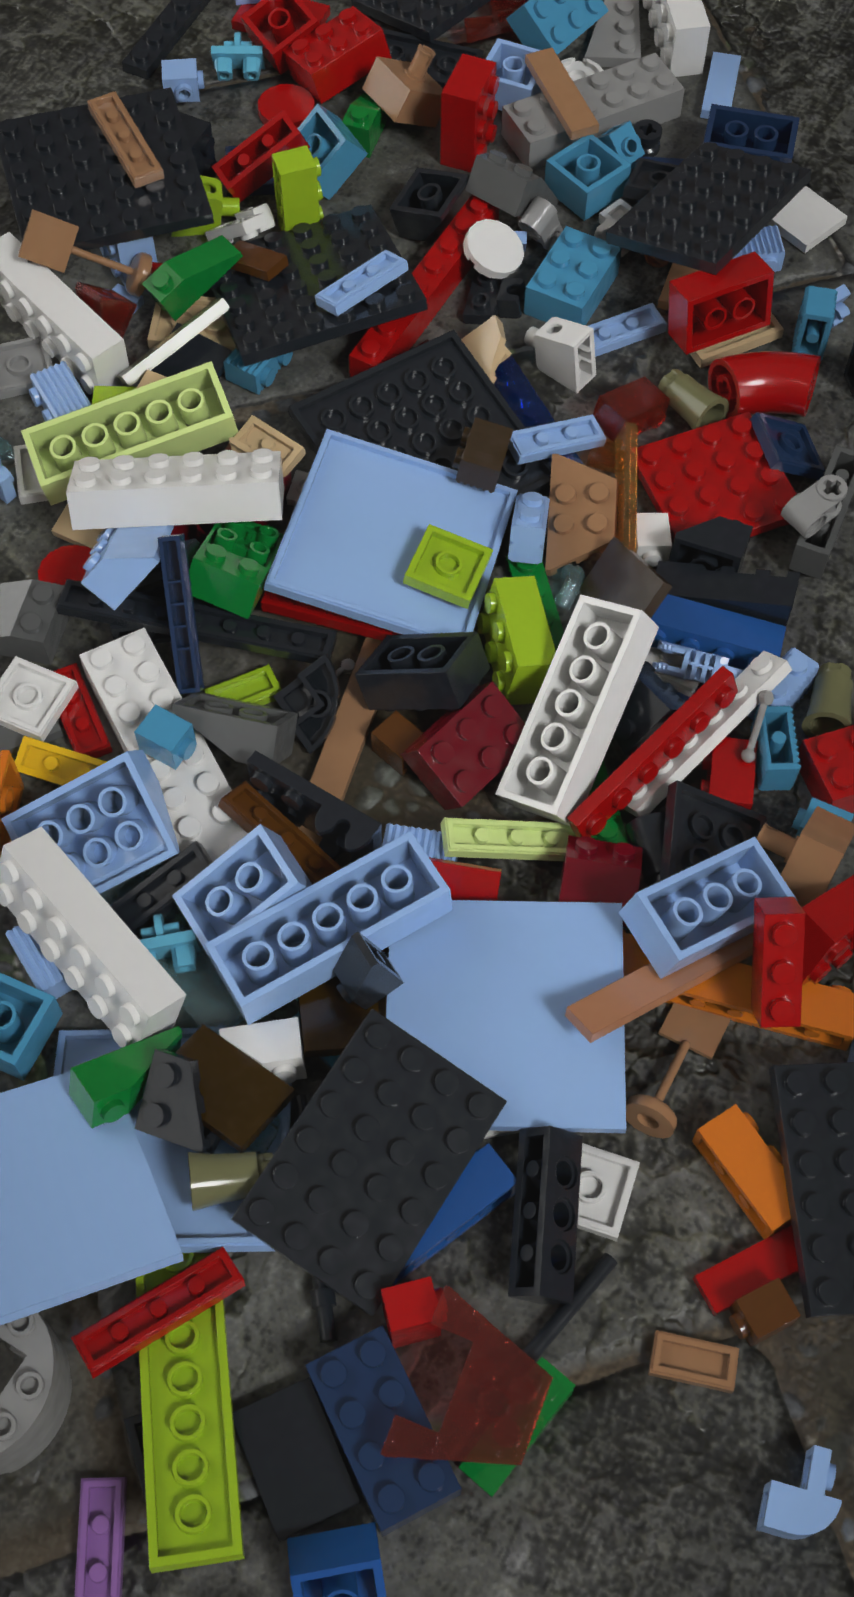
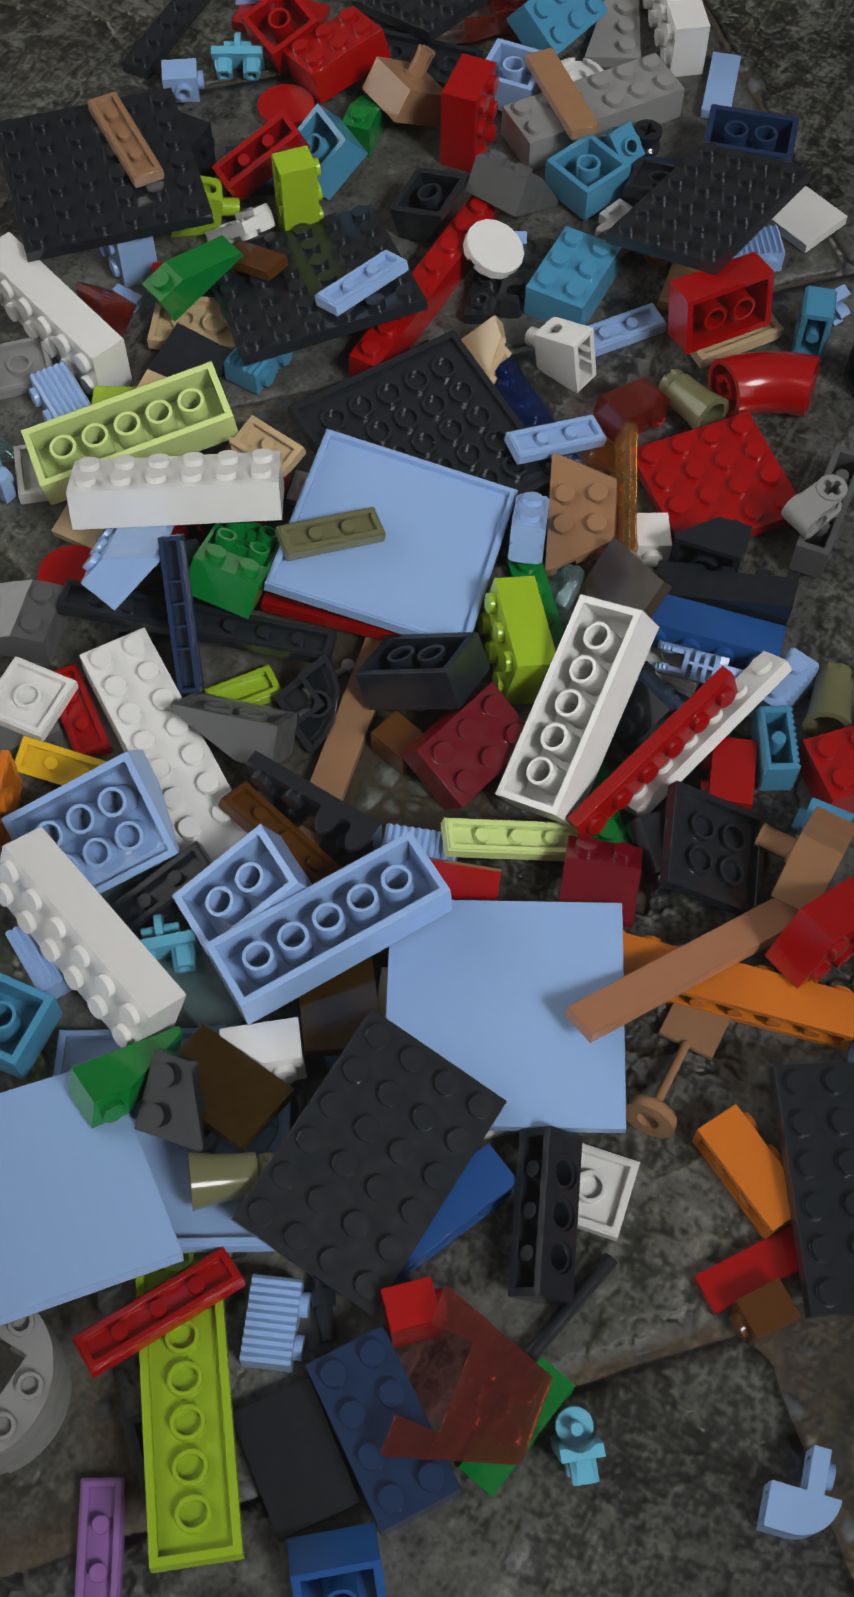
medium nougat piece [18,209,152,297] -> none
tile [117,298,230,386] -> none
dark azure brick [134,704,197,770] -> none
black slope [333,931,404,1010] -> none
lime plate [403,524,493,609] -> none
dark brown brick [452,417,513,493] -> none
light grey piece [518,196,563,251] -> none
light blue brick [618,837,798,979] -> none
medium nougat tile [648,1330,739,1394] -> none
light grey hinge [741,691,774,763] -> none
dark blue tile [750,412,826,480] -> none
red brick [751,897,805,1028] -> none
none -> light blue brick [239,1274,311,1373]
none -> olive tile [275,507,386,561]
none -> medium azure hips [550,1405,606,1486]

